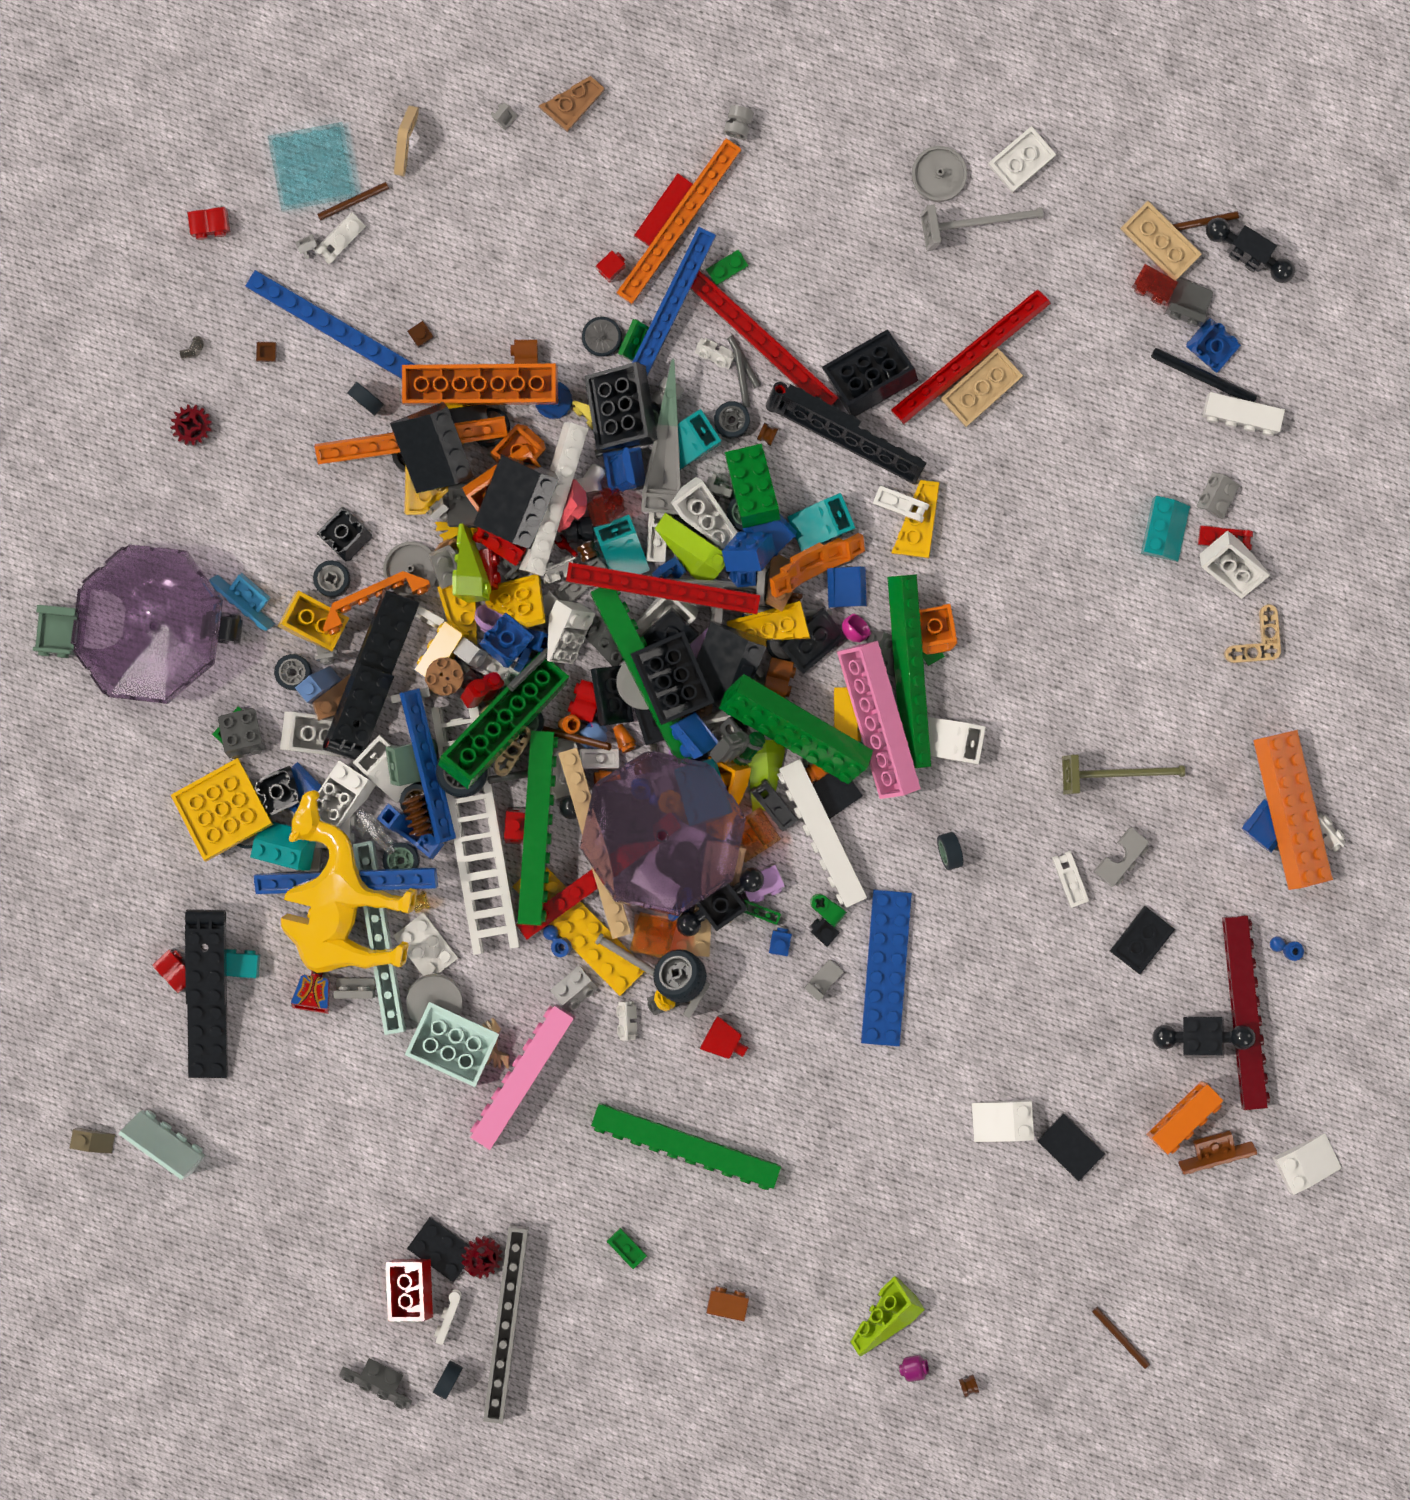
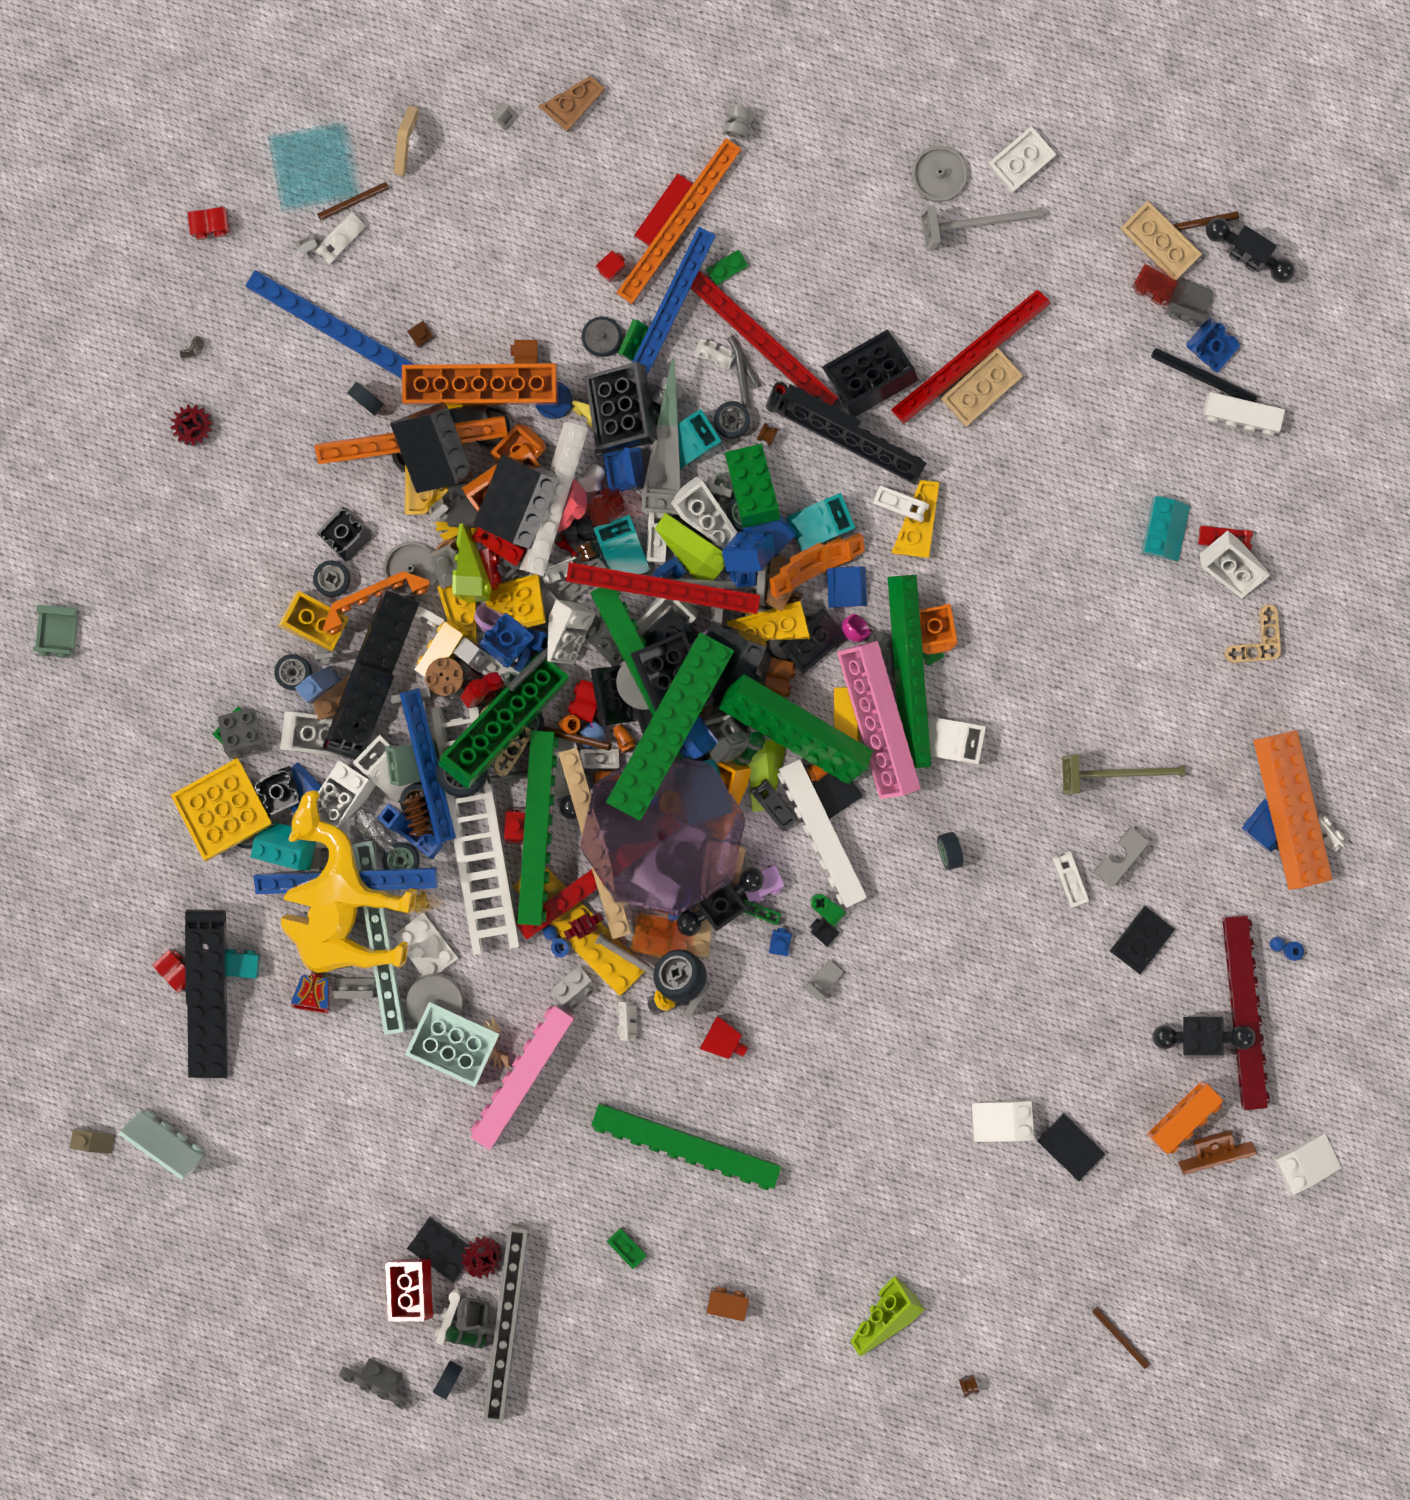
clear purple piece [71,544,223,704] -> none
black brick [202,612,243,644] -> none
dark azure bracket [208,573,275,631] -> none
reddish brown plate [256,342,277,362] -> none
clear orange slope [726,807,781,863] -> none
blue plate [861,890,912,1047] -> none
magenta head [899,1355,929,1382] -> none
light grey bracket [1197,473,1240,519] -> none
none -> dark grey piece [445,1297,494,1349]
none -> dark red gear [564,912,604,940]
none -> green plate [606,632,734,821]

